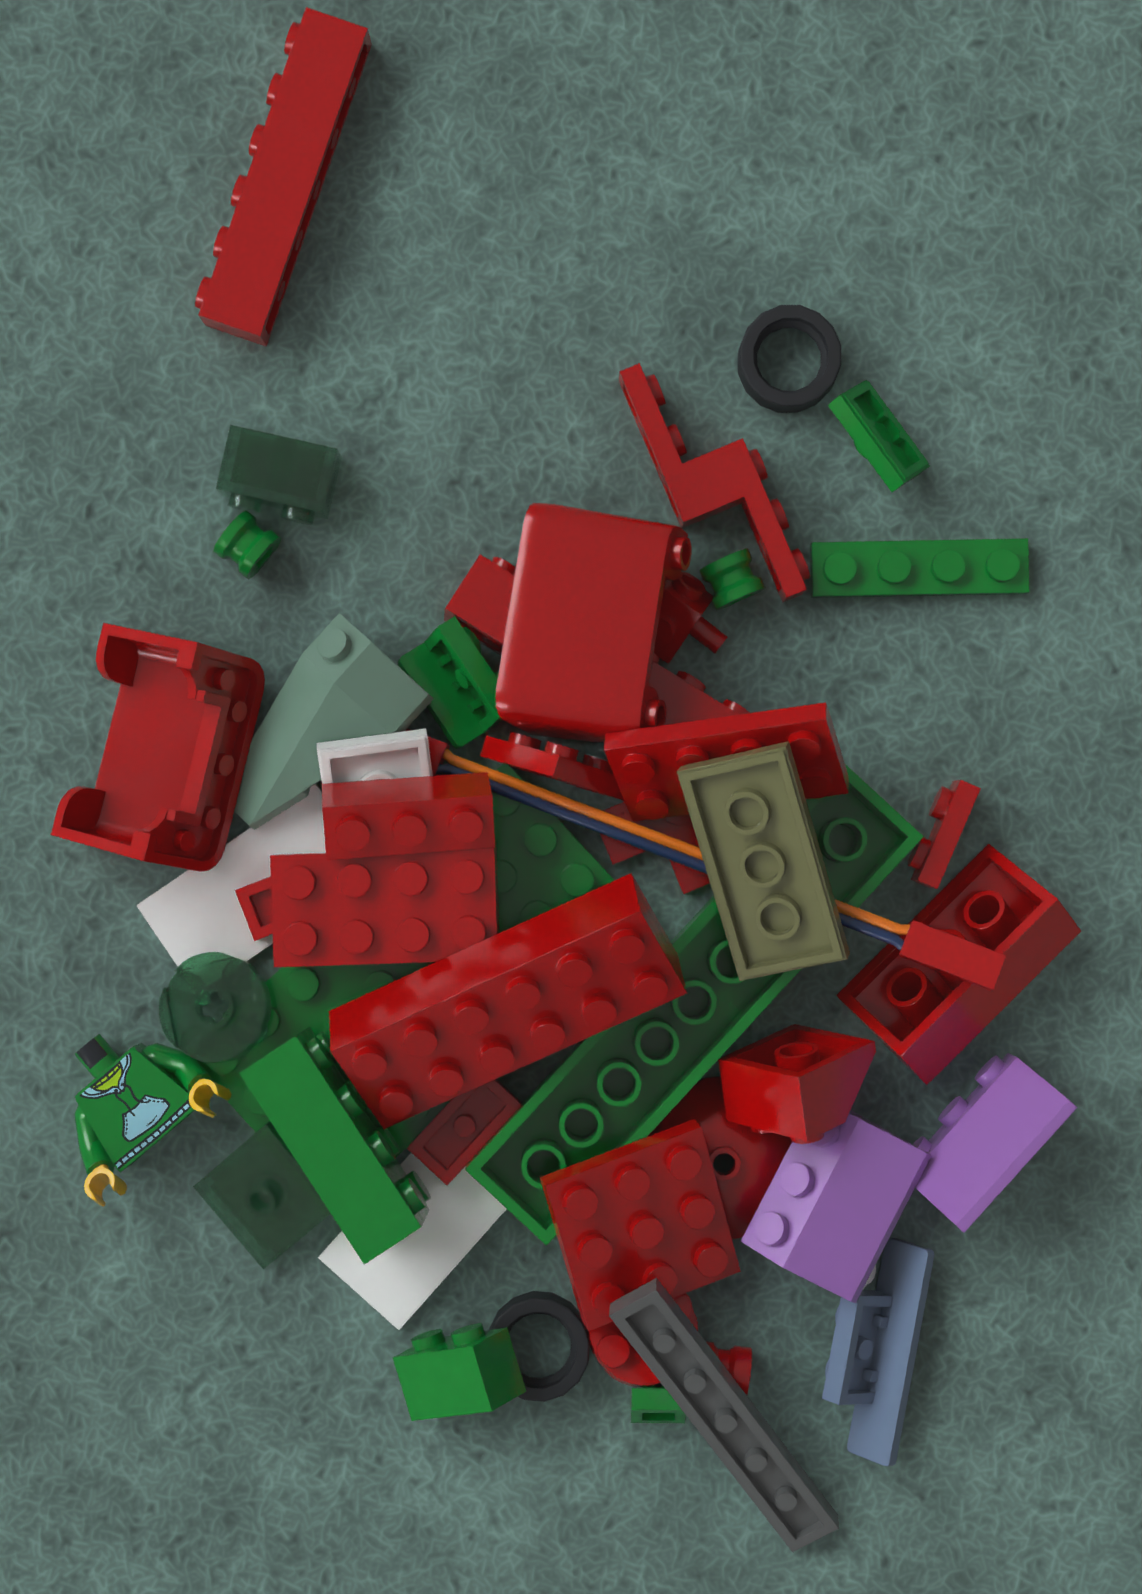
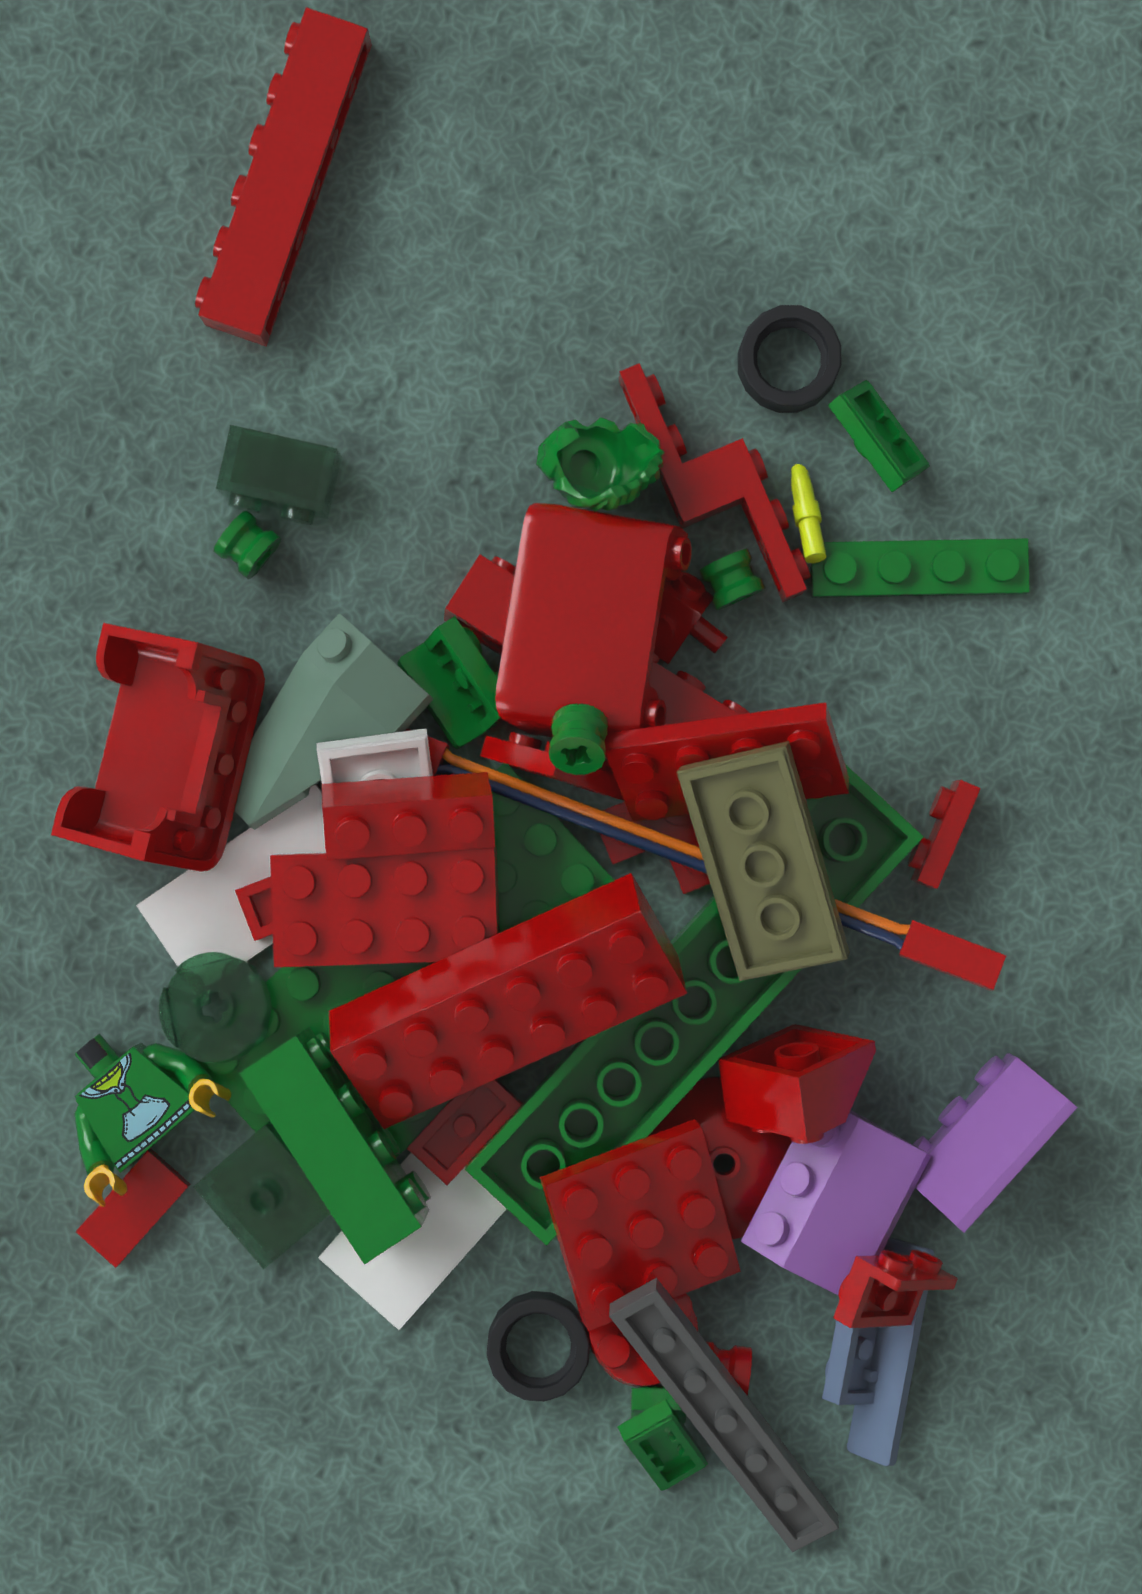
green brick [393,1323,526,1421] -> none
red slope [836,844,1081,1085] -> none
none -> red tile [76,1149,191,1268]
none -> green hair [536,417,664,512]
none -> green wheel [549,704,608,775]
none -> green plate [617,1399,708,1491]
none -> neon yellow piece [791,464,826,563]
none -> red bracket [833,1250,958,1328]

